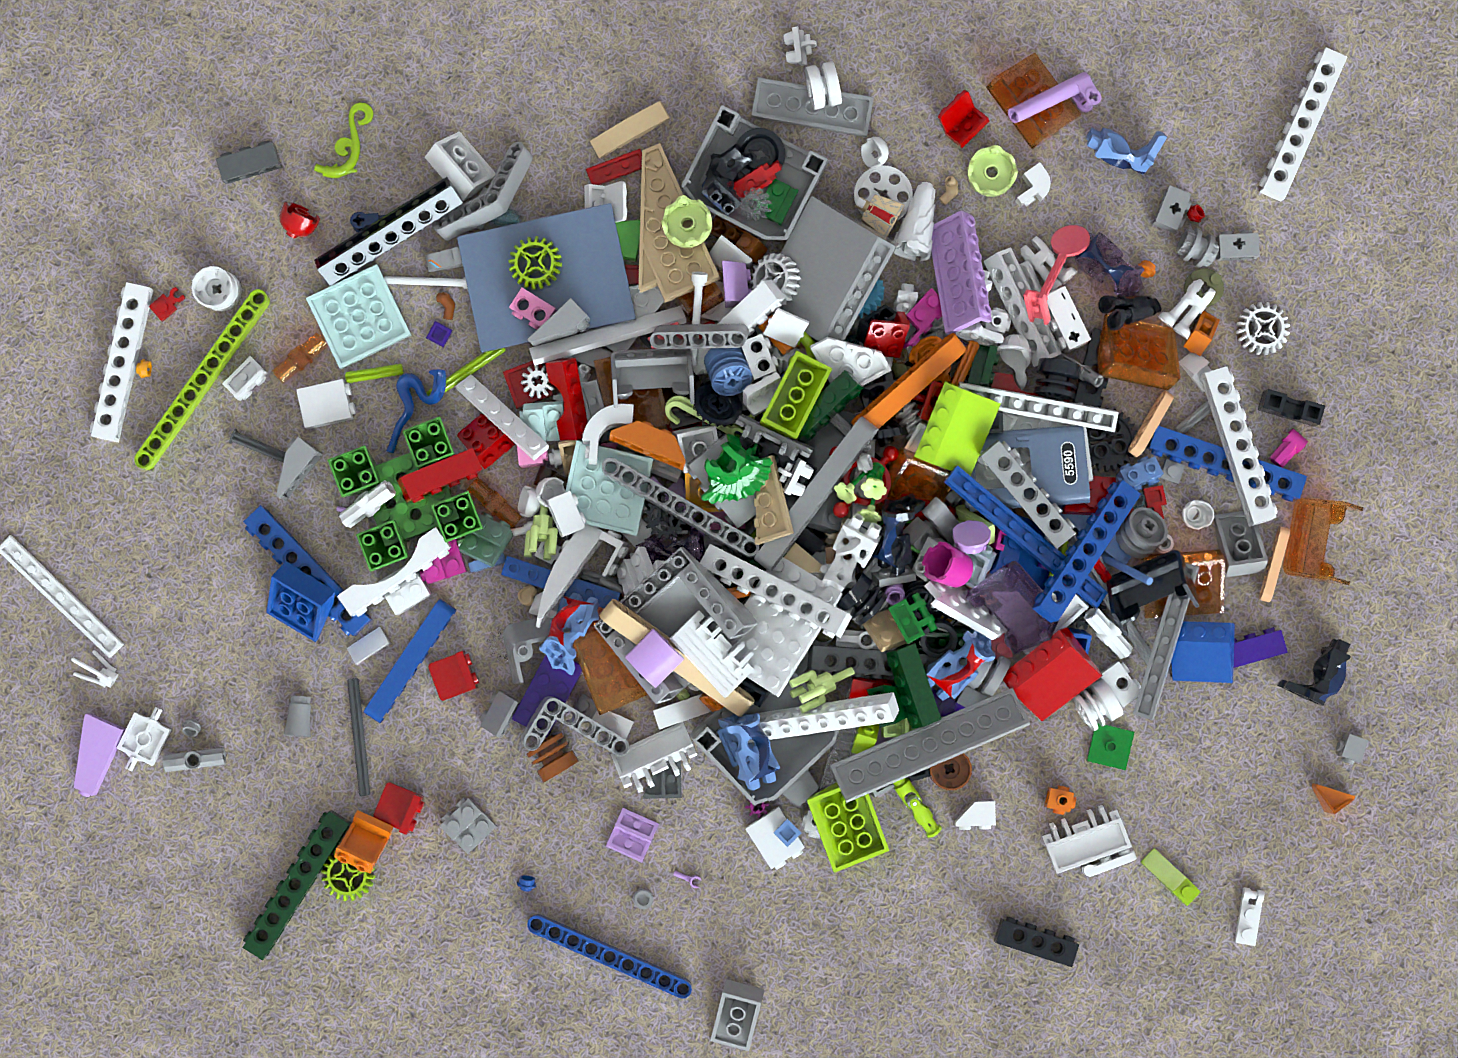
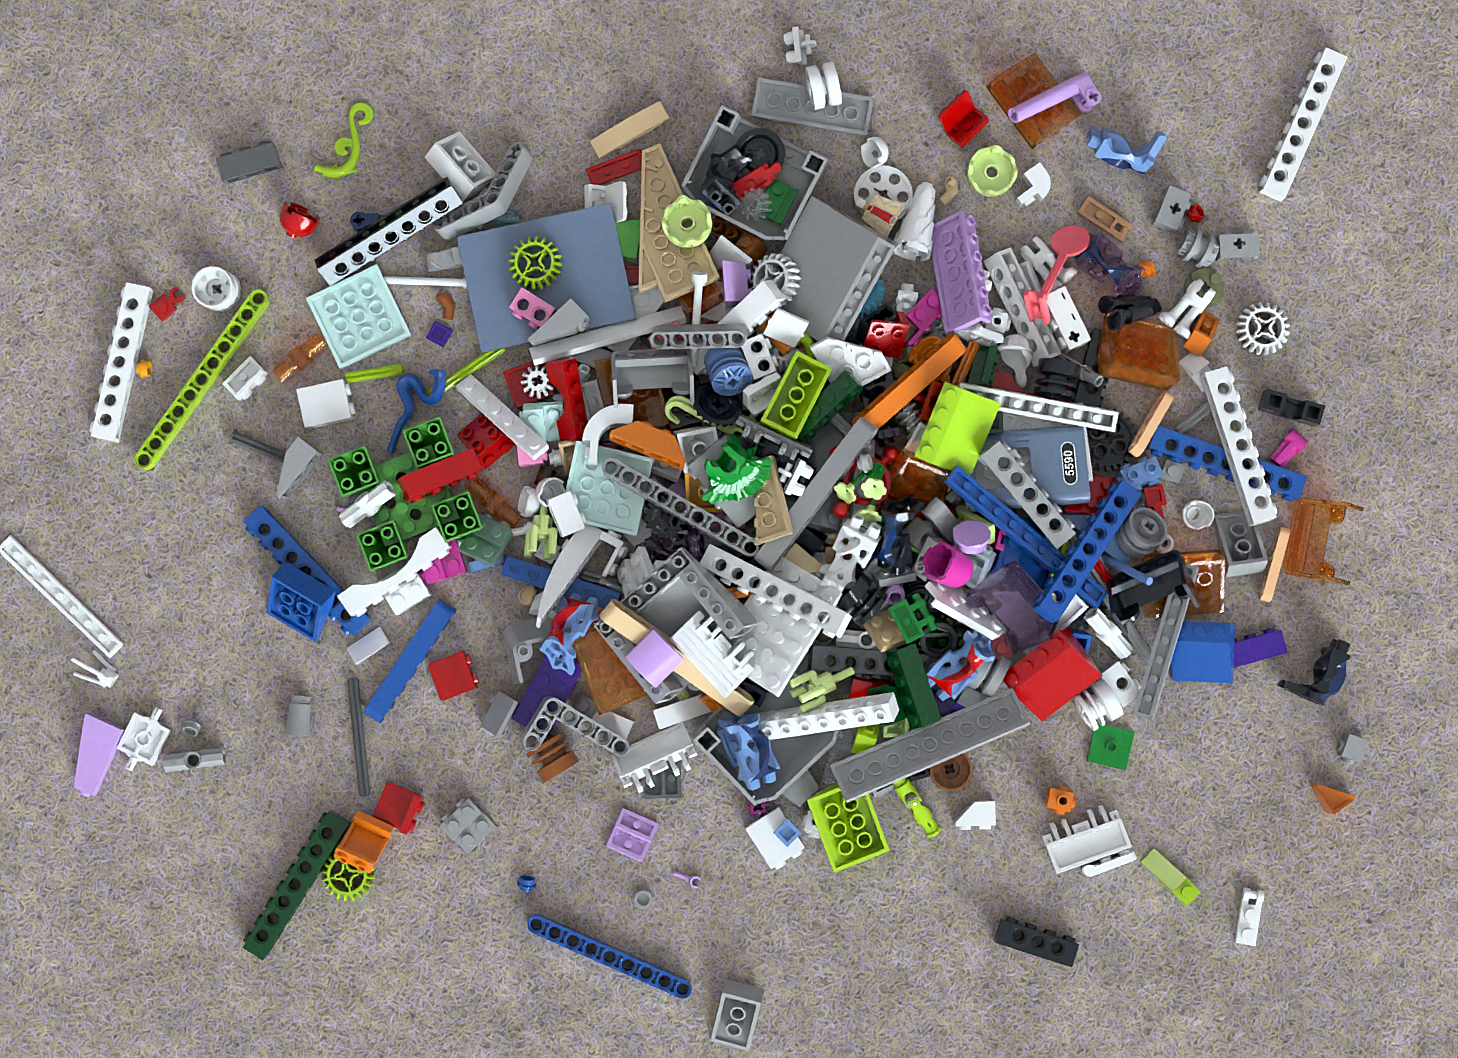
none -> medium nougat plate [1077,196,1133,243]

